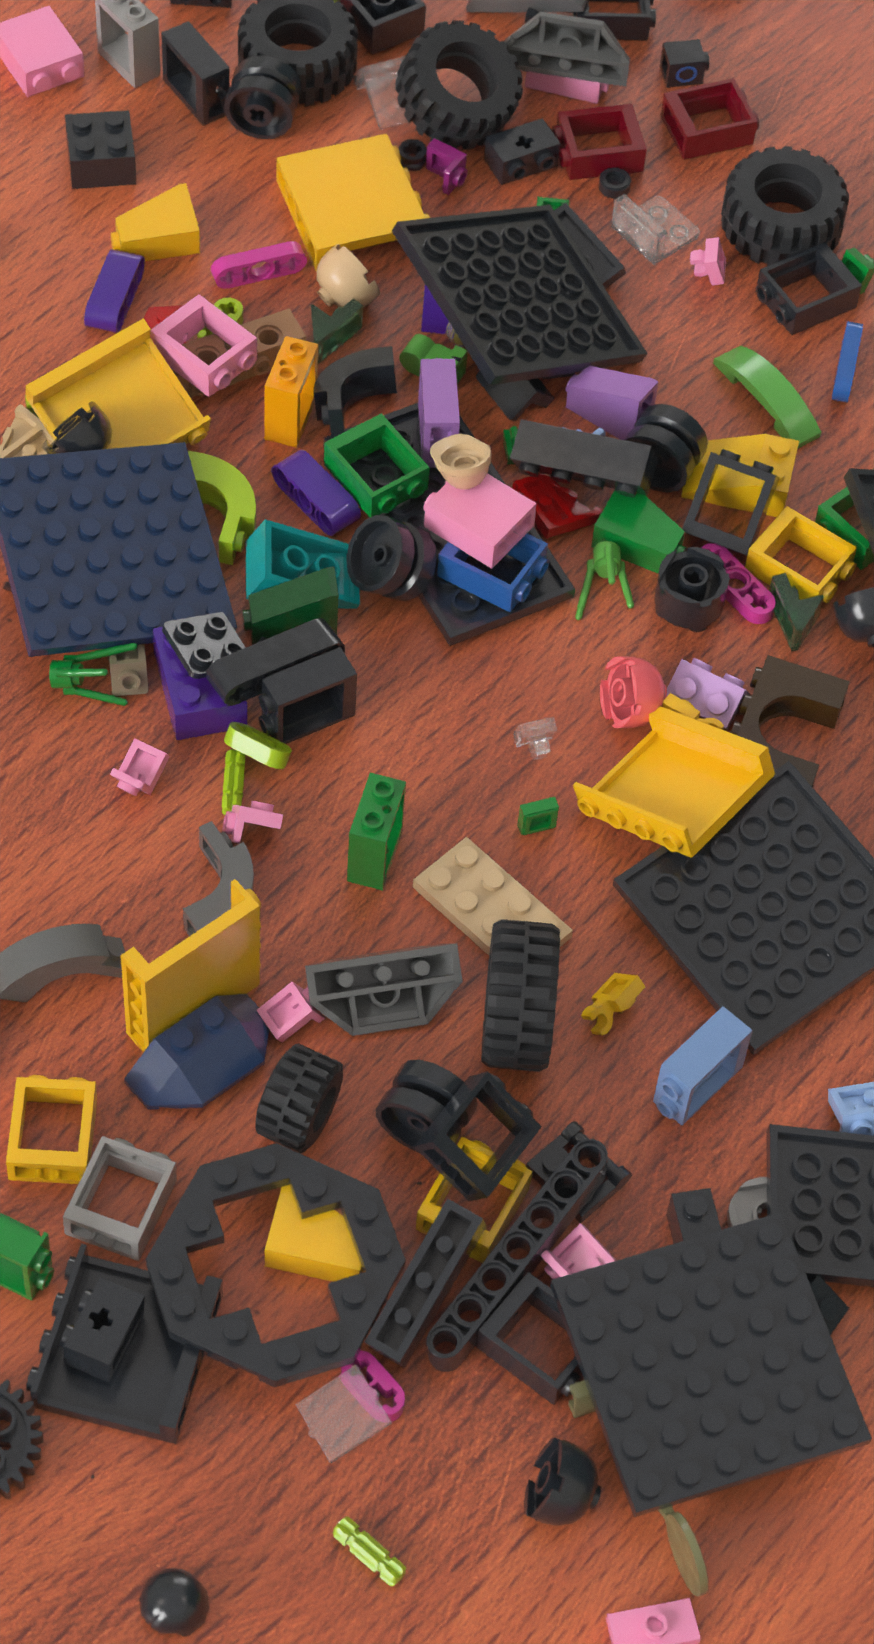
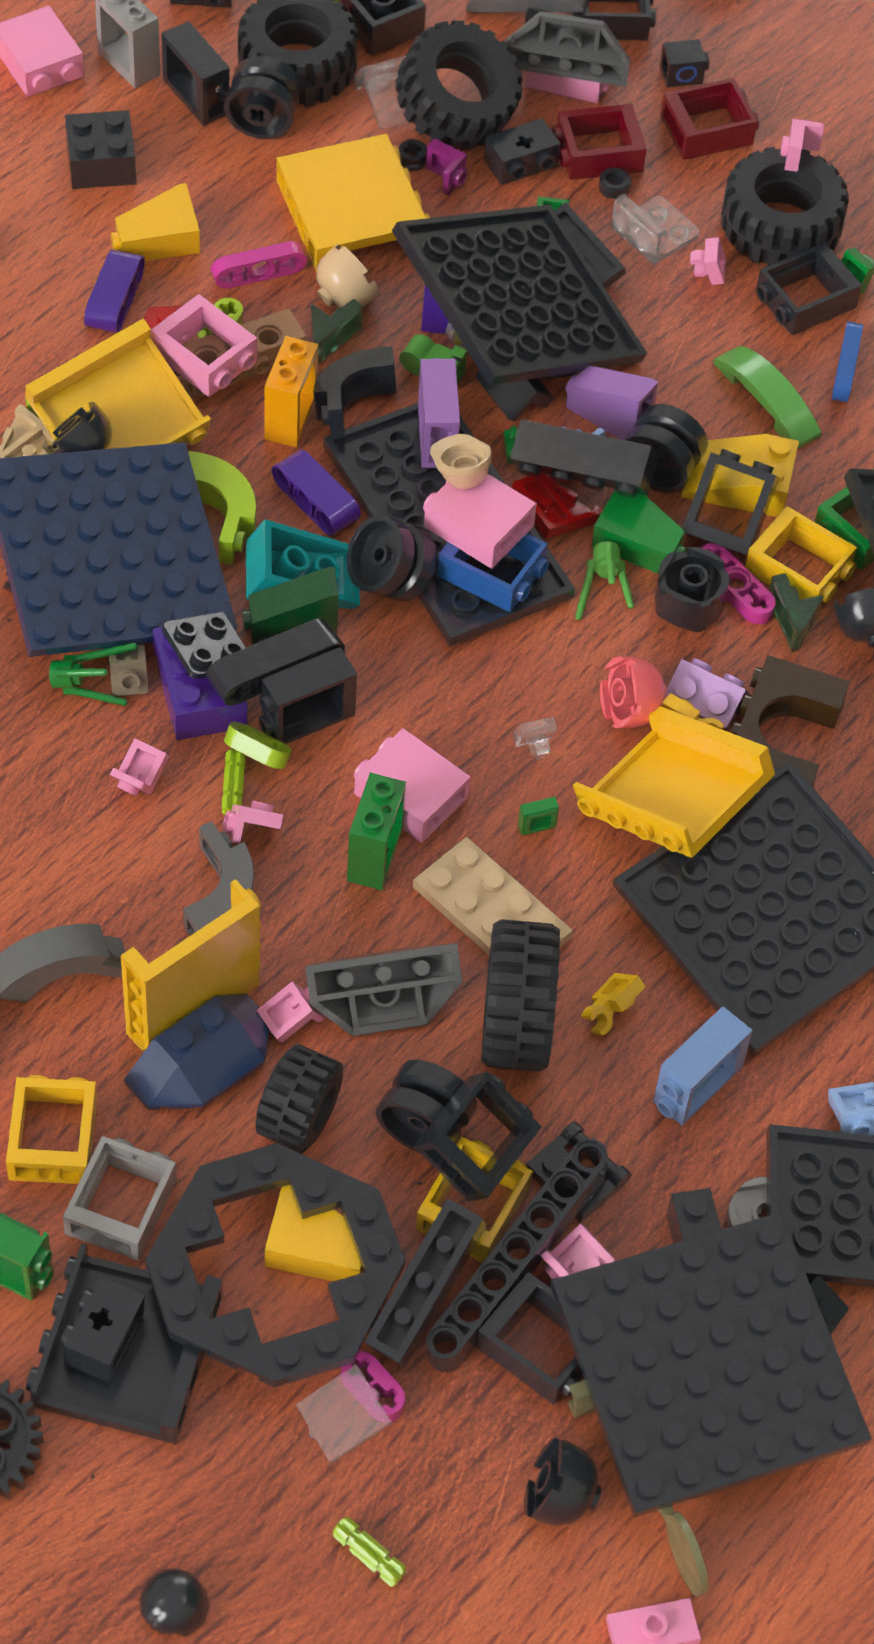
green window [324,413,430,518] -> none
none -> bright pink brick [354,728,471,843]
none -> bright pink bracket [780,119,824,172]

